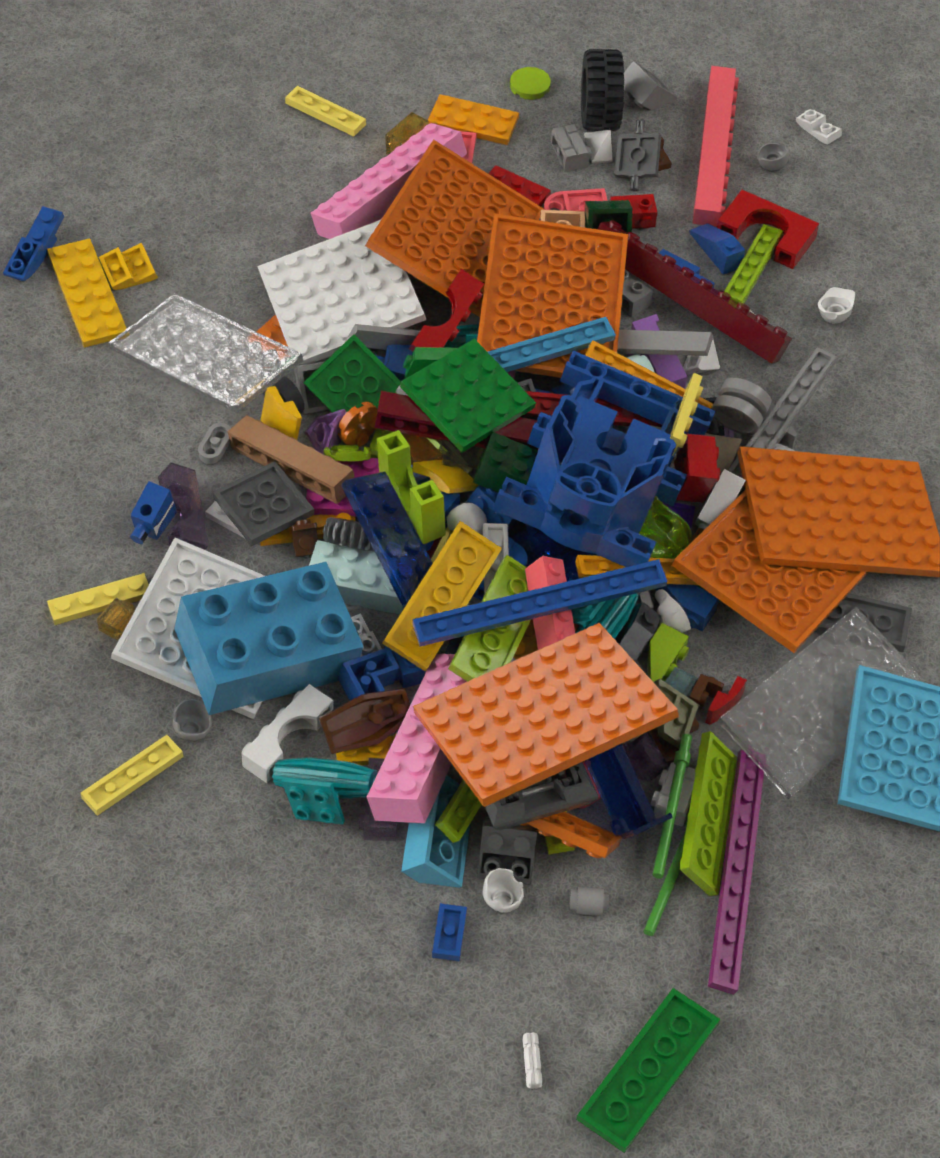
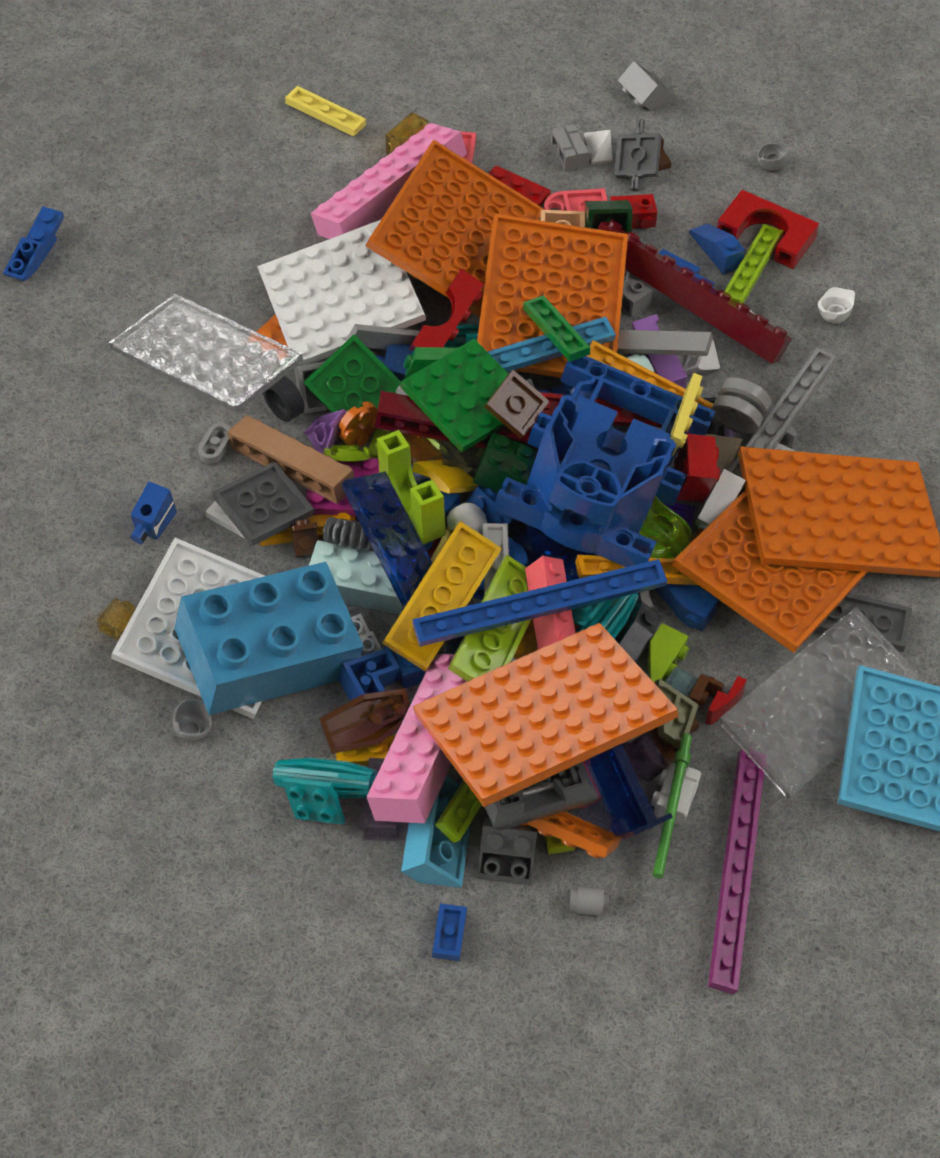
yellow plate [47,238,128,348] -> none
light yellow plate [47,573,149,625] -> none
light yellow plate [81,735,183,816] -> none
yellow slope [99,243,158,290] -> none
clear purple arch [158,463,209,550] -> none
white arch [241,684,334,783] -> none
yellow slope [260,386,302,440] -> none
light orange plate [427,94,519,145] -> none
white hair [483,868,524,913] -> none
lime tile [510,67,551,100] -> none
white axle [523,1032,542,1089] -> none
green plate [576,988,720,1153] -> none
black tyre [581,49,624,131] -> none
bright green bar [643,818,688,936] -> none
white piece [655,589,691,633] -> none
lime plate [680,731,737,896] -> none
coral brick [692,66,739,227] -> none
white slope [796,109,842,145] -> none
none -> plate [484,370,549,438]
none -> green plate [523,295,590,362]

